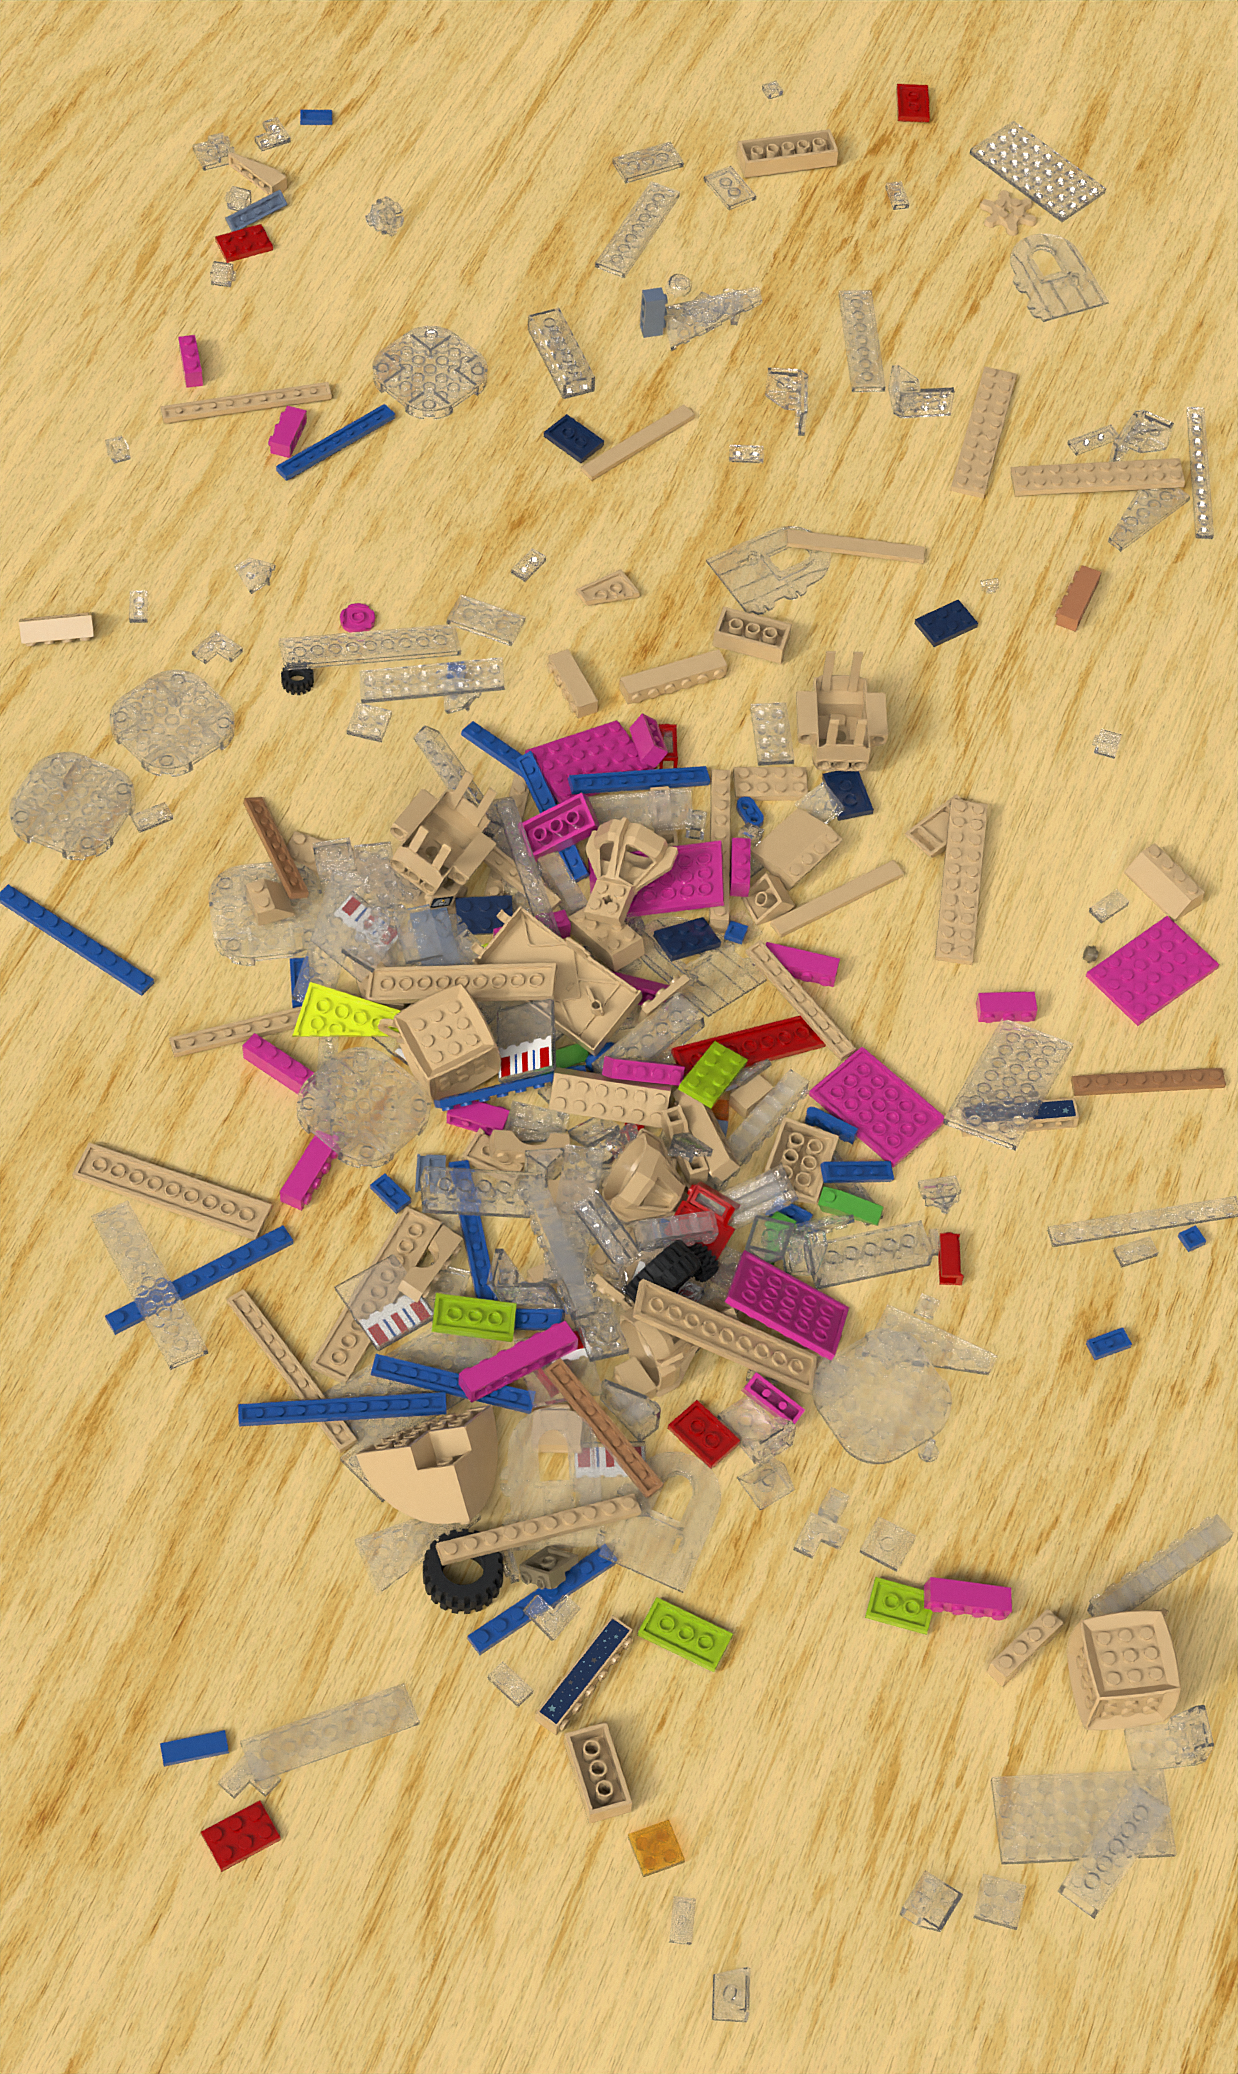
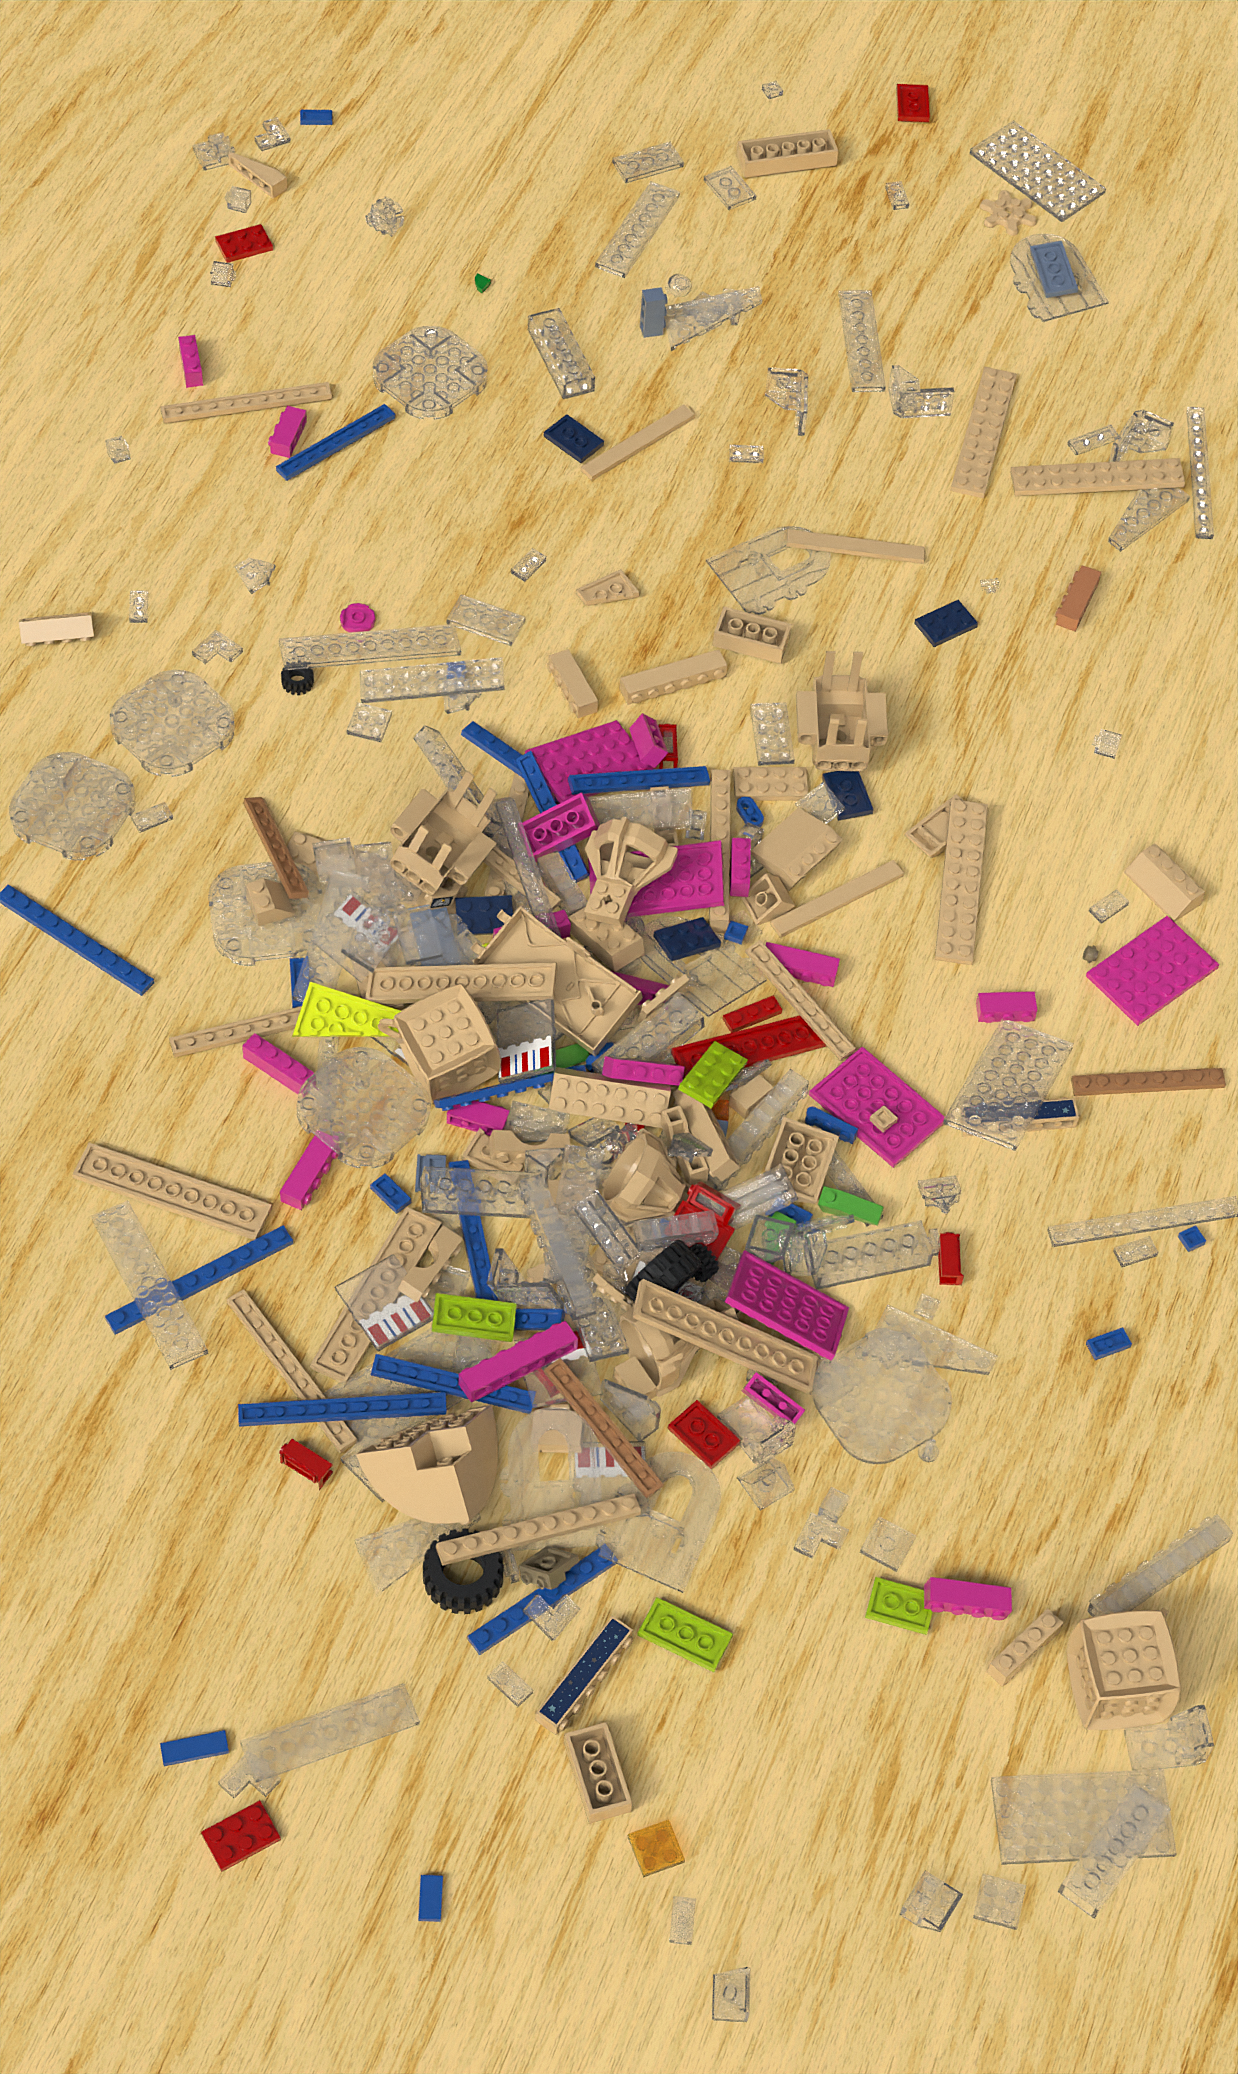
sand blue plate [225,190,288,232] -> none
blue plate [820,1161,894,1183] -> none
none -> red window [279,1439,333,1491]
none -> blue tile [418,1875,443,1922]
none -> green tile [475,273,491,293]
none -> red plate [723,995,782,1033]
none -> tan plate [869,1106,898,1132]
none -> sand blue plate [1030,241,1078,298]

